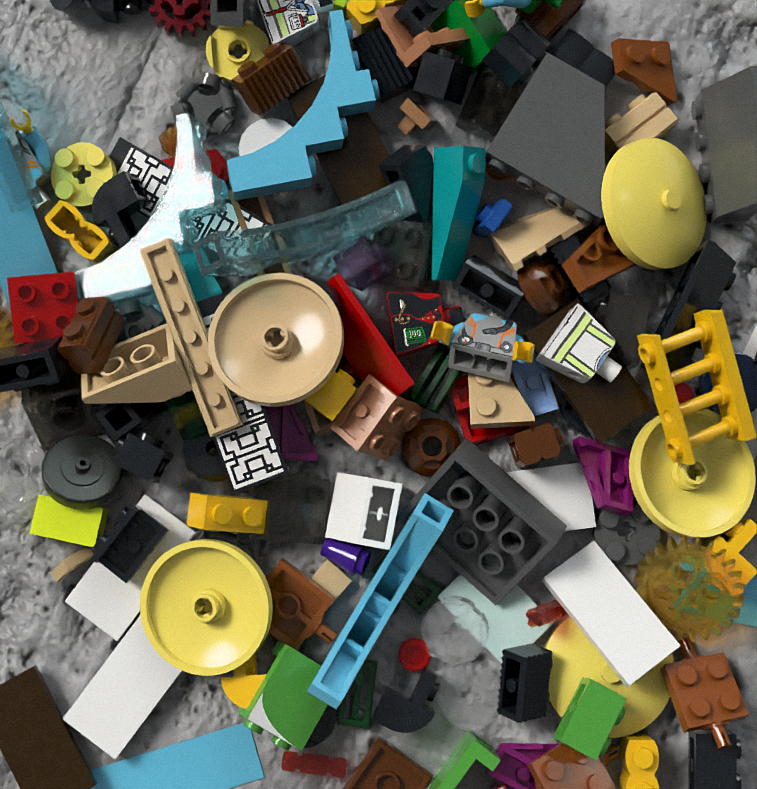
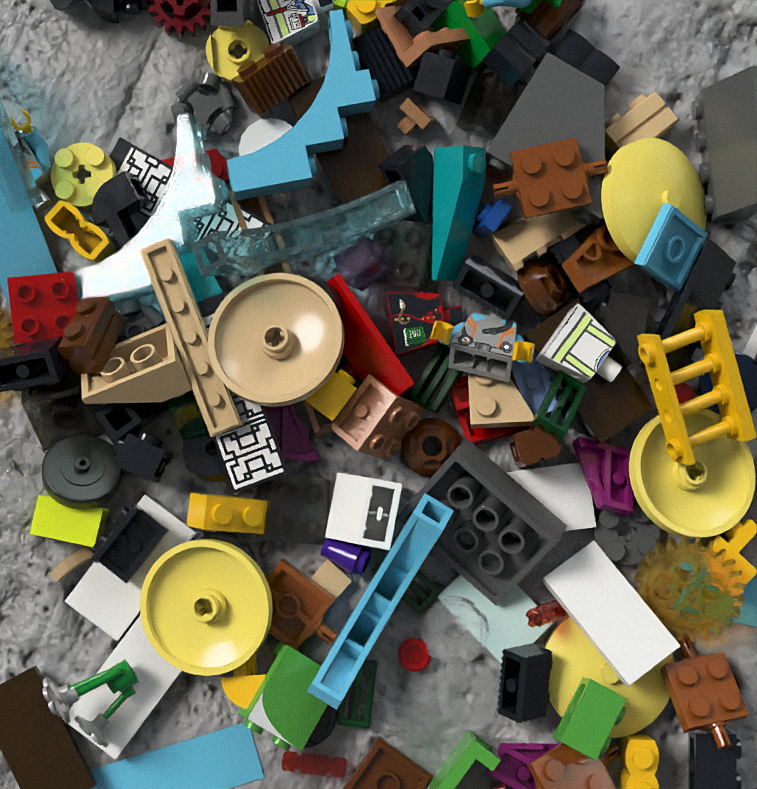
clear orange plate [159,127,191,157] -> none
black brick [372,668,440,733] -> none
dark orange wing [611,38,678,106] -> none
none -> plant [42,659,139,747]
none -> dark orange plate [493,137,608,220]
none -> dark green tile [531,370,588,441]
none -> medium azure tile [634,203,708,293]

